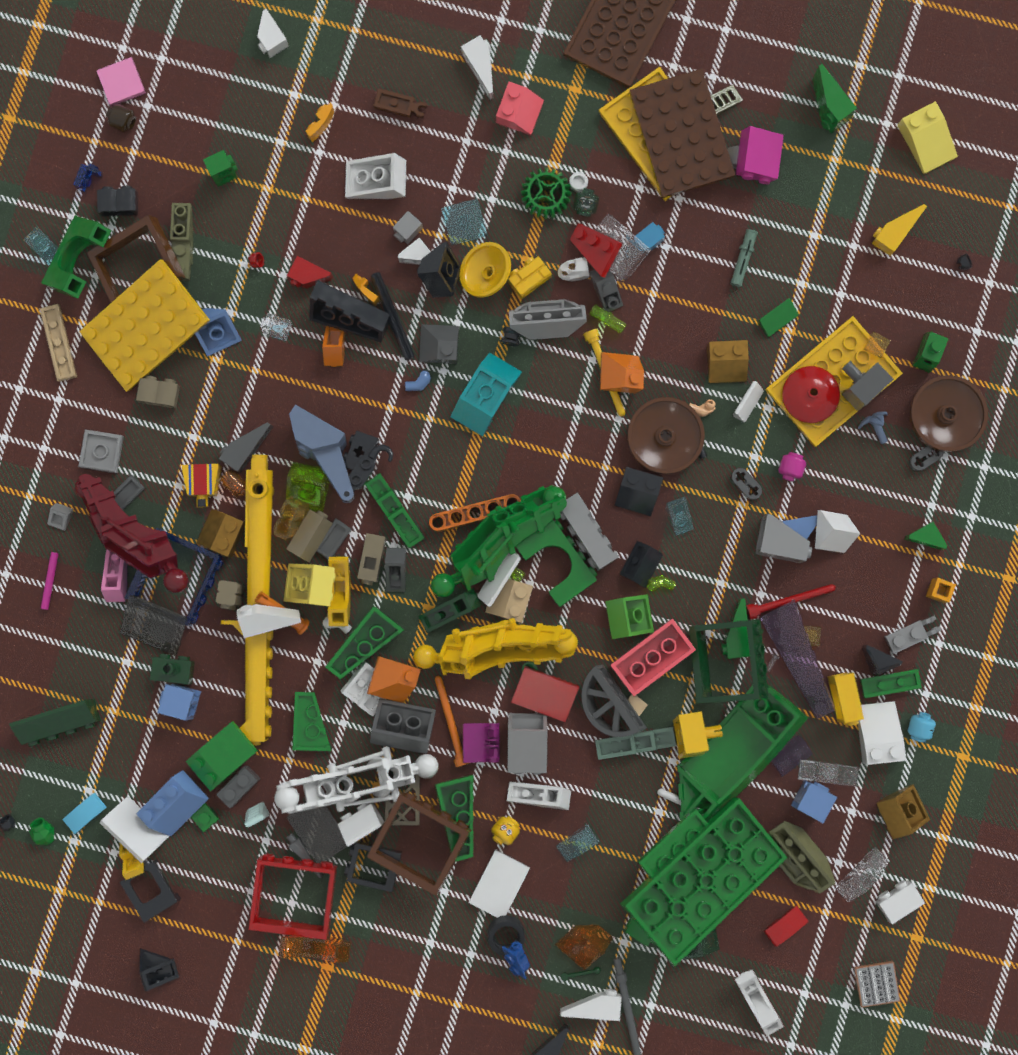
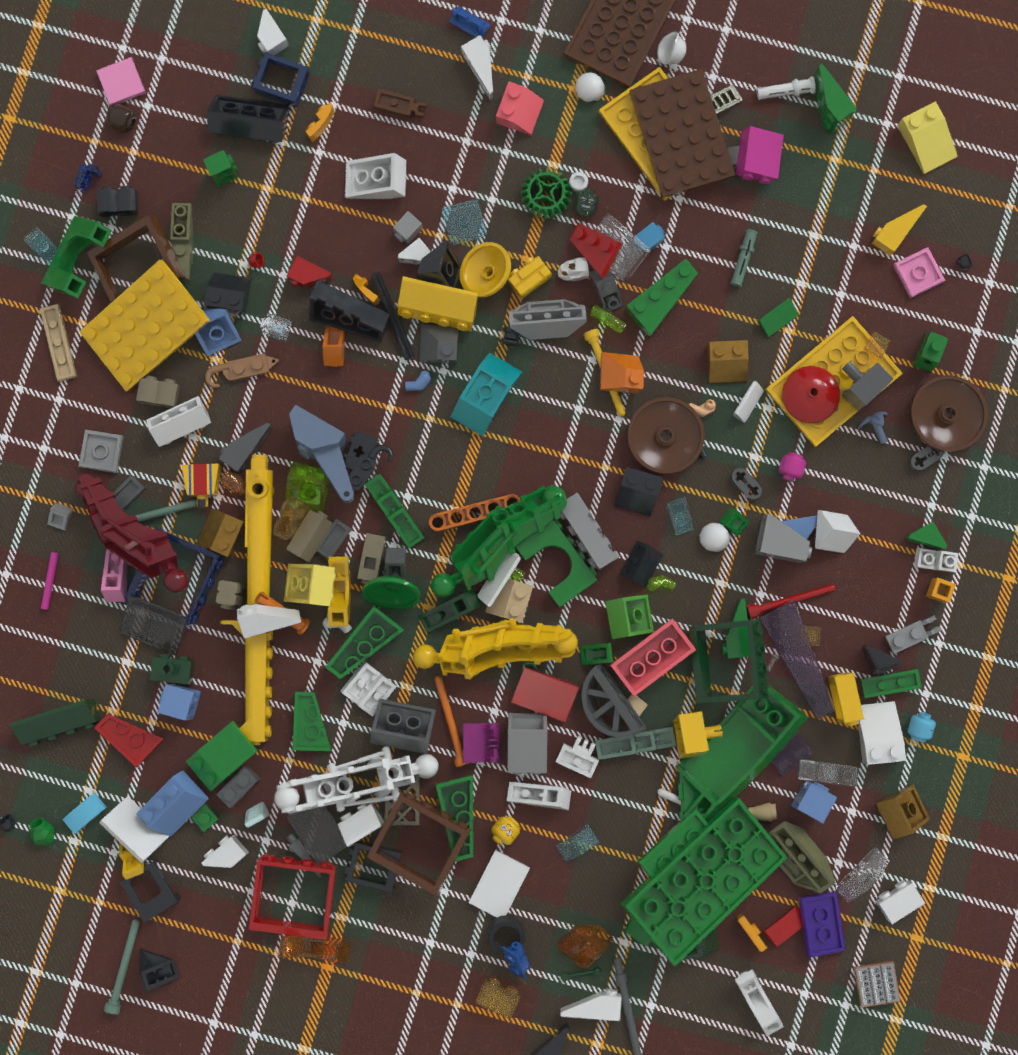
orange slope [367,656,421,703] -> none
none -> red wing [94,714,164,768]
none -> sand green piece [104,919,140,1014]
none -> sand green piece [136,499,197,522]
none -> white brick [146,396,211,447]
none -> white slope [202,835,249,868]
none -> black slope [204,272,251,315]
none -> medium nougat plate [205,353,279,388]
none -> black slope [207,95,290,143]
none -> dark blue window [252,53,310,108]
none -> green dish [362,576,421,610]
none -> yellow slope [398,276,478,331]
none -> blue hinge [449,6,490,38]
none -> clear yellow brick [475,977,521,1019]
none -> white hinge [556,736,599,778]
none -> white hair [575,73,605,102]
none -> green slope [580,643,613,665]
none -> green wedge [625,259,698,339]
none -> white helmet [657,32,687,65]
none -> white hair [699,523,730,552]
none -> green slope [719,508,749,536]
none -> light orange plate [736,913,767,952]
none -> tan cone [748,802,777,822]
none -> white pin [757,76,816,100]
none -> dark purple tile [798,891,845,958]
none -> bright pink tile [893,247,945,298]
none -> white slope [914,548,958,572]

